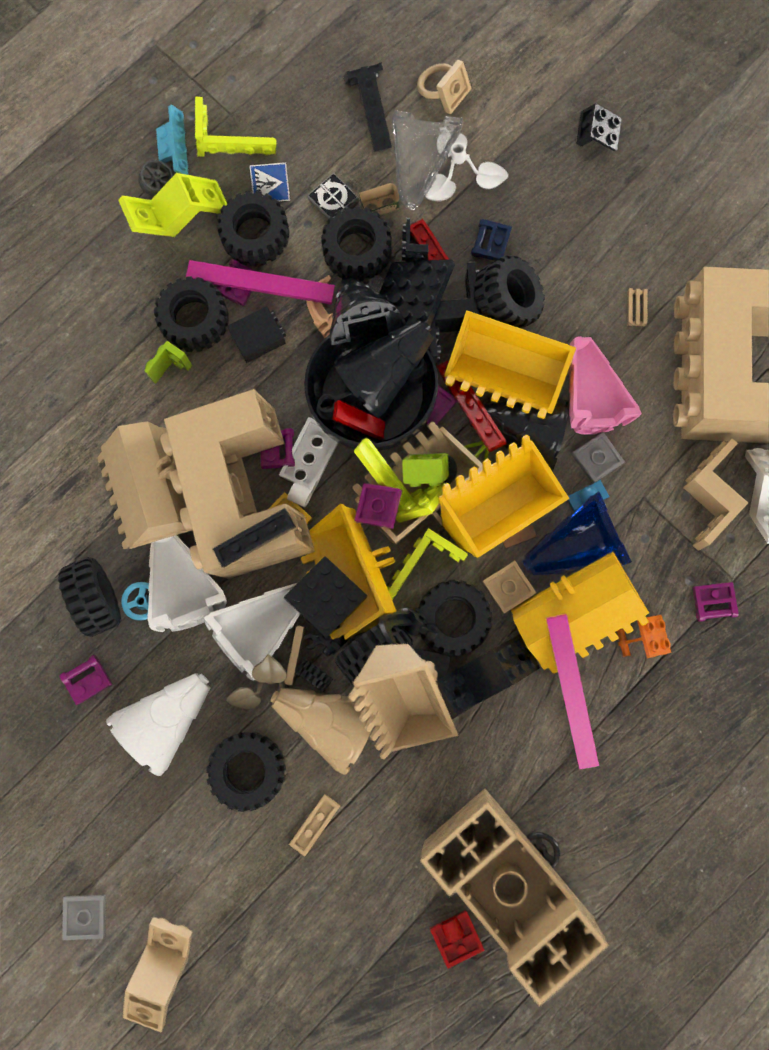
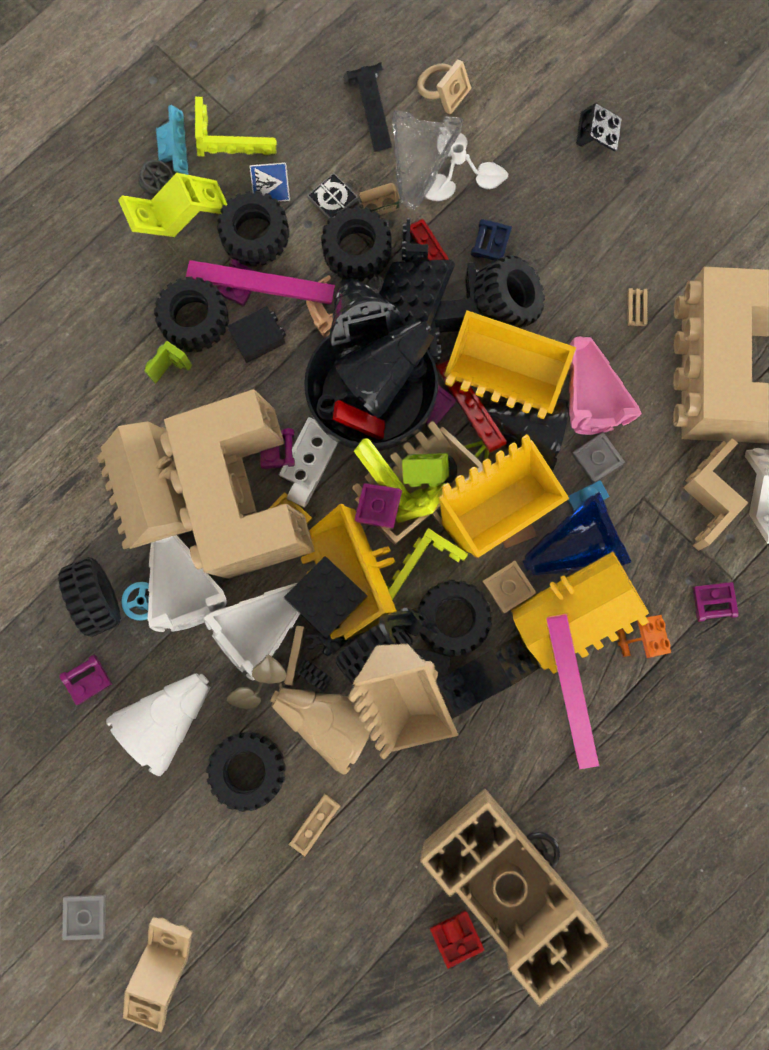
black plate [212,508,296,567] -> none

